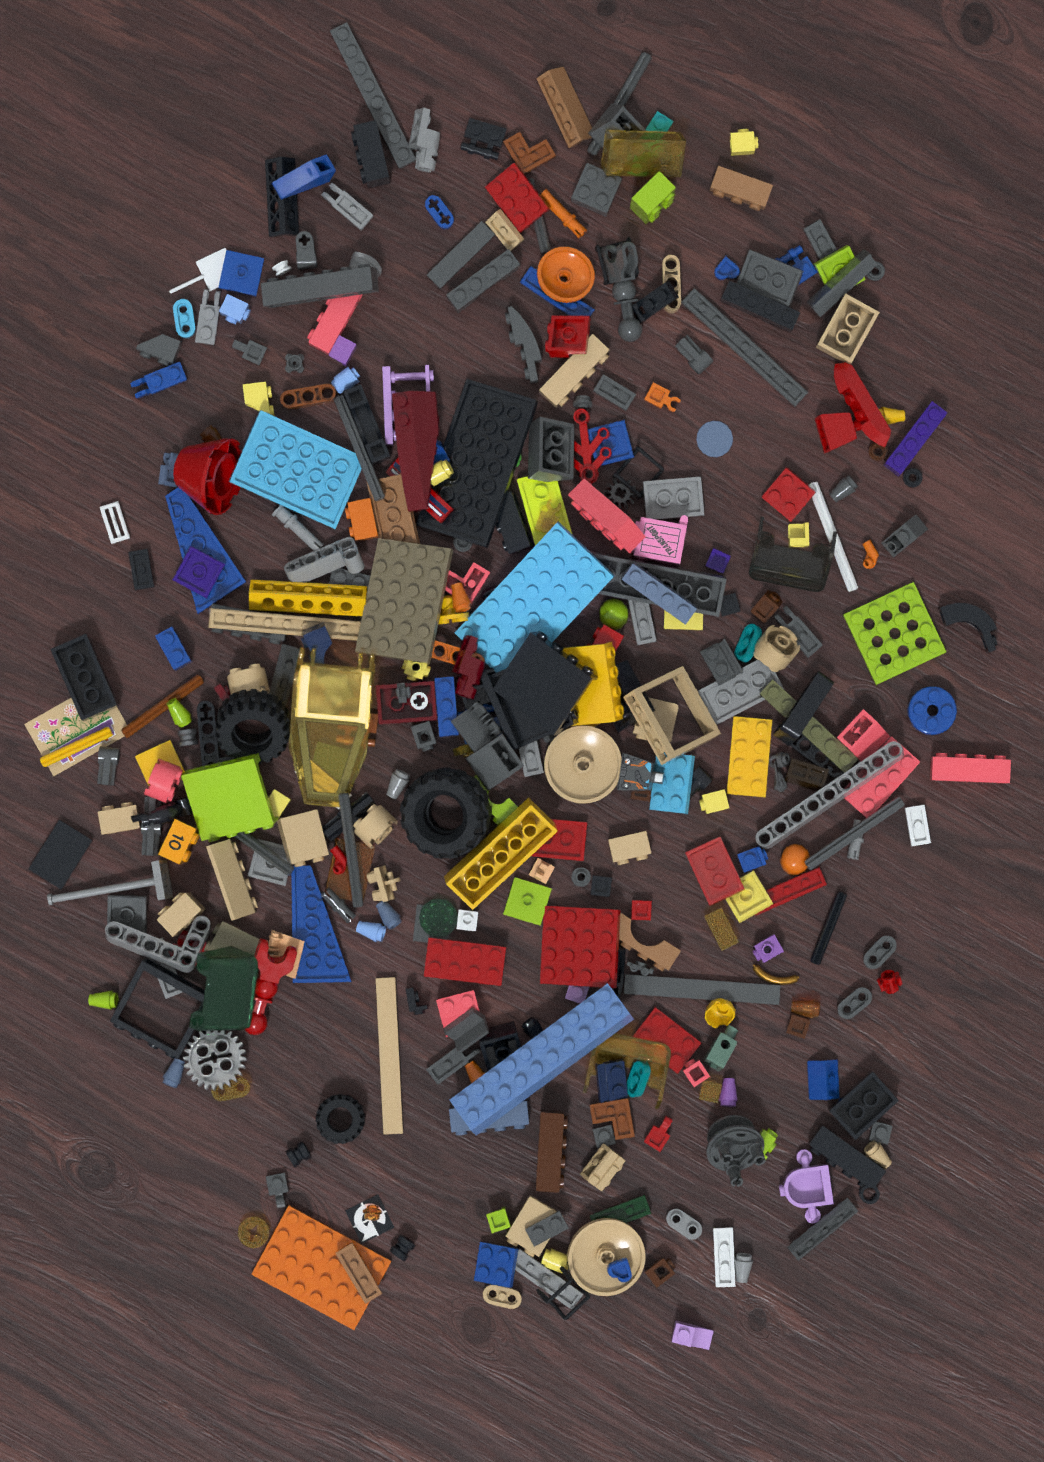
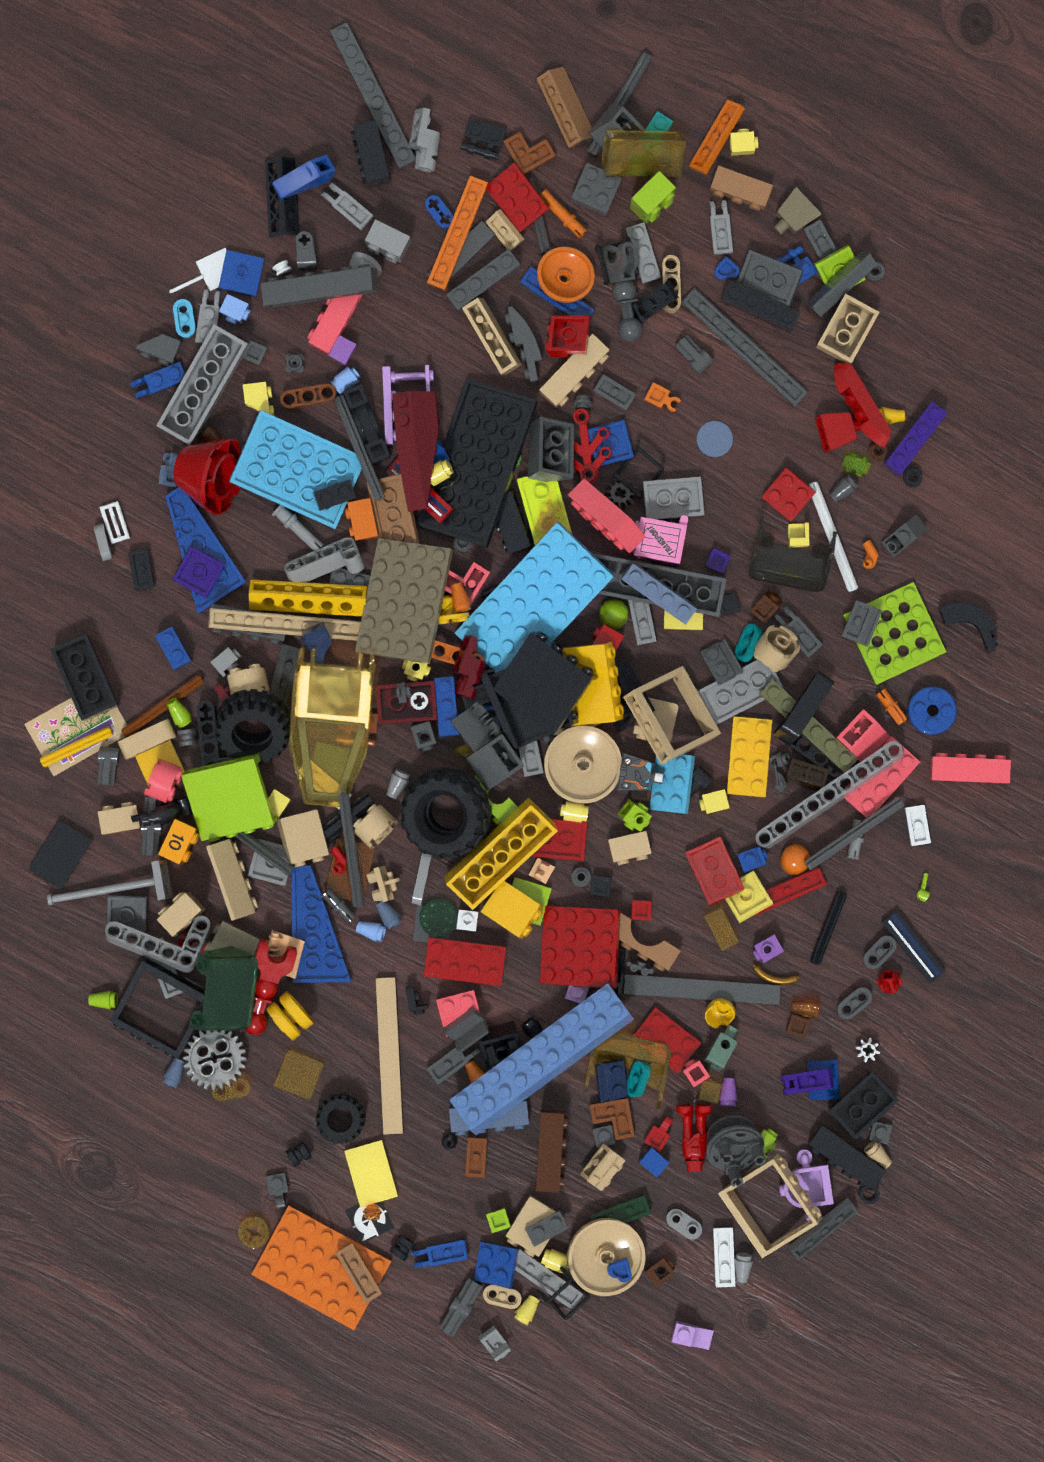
none -> light grey beam [94,523,113,561]
none -> tan beam [117,719,177,760]
none -> light grey brick [156,324,250,445]
none -> light grey brick [211,647,242,678]
none -> yellow wheel [266,991,314,1041]
none -> clear yellow plate [274,1049,324,1100]
none -> black plate [313,480,356,511]
none -> light yellow tile [344,1140,398,1207]
none -> light grey brick [365,219,411,264]
none -> light grey beam [411,853,432,905]
none -> blue hinge [411,1239,469,1268]
none -> orange plate [427,176,488,291]
none -> dark grey piece [439,1278,483,1337]
none -> black hinge [442,1134,457,1150]
none -> tan brick [462,298,522,375]
none -> dark orange plate [465,1137,487,1178]
none -> light grey bracket [478,1326,511,1361]
none -> yellow panel [481,881,543,939]
none -> light yellow cone [514,1295,539,1325]
none -> light yellow brick [560,801,589,823]
none -> lime brick [618,799,652,832]
none -> light grey plate [626,223,661,284]
none -> blue panel [639,1147,669,1177]
none -> red piece [676,1104,713,1172]
none -> orange plate [689,100,745,175]
none -> light grey hinge [710,200,733,255]
none -> tan window [718,1153,822,1258]
none -> dark tan torso [773,187,821,235]
none -> dark purple plate [781,1068,834,1095]
none -> clear neon green piece [841,453,871,477]
none -> dark grey plate [841,600,882,647]
none -> white gear [855,1038,880,1062]
none -> orange axle [876,688,907,725]
none -> tile [881,910,945,983]
none -> lime hand [916,873,930,902]

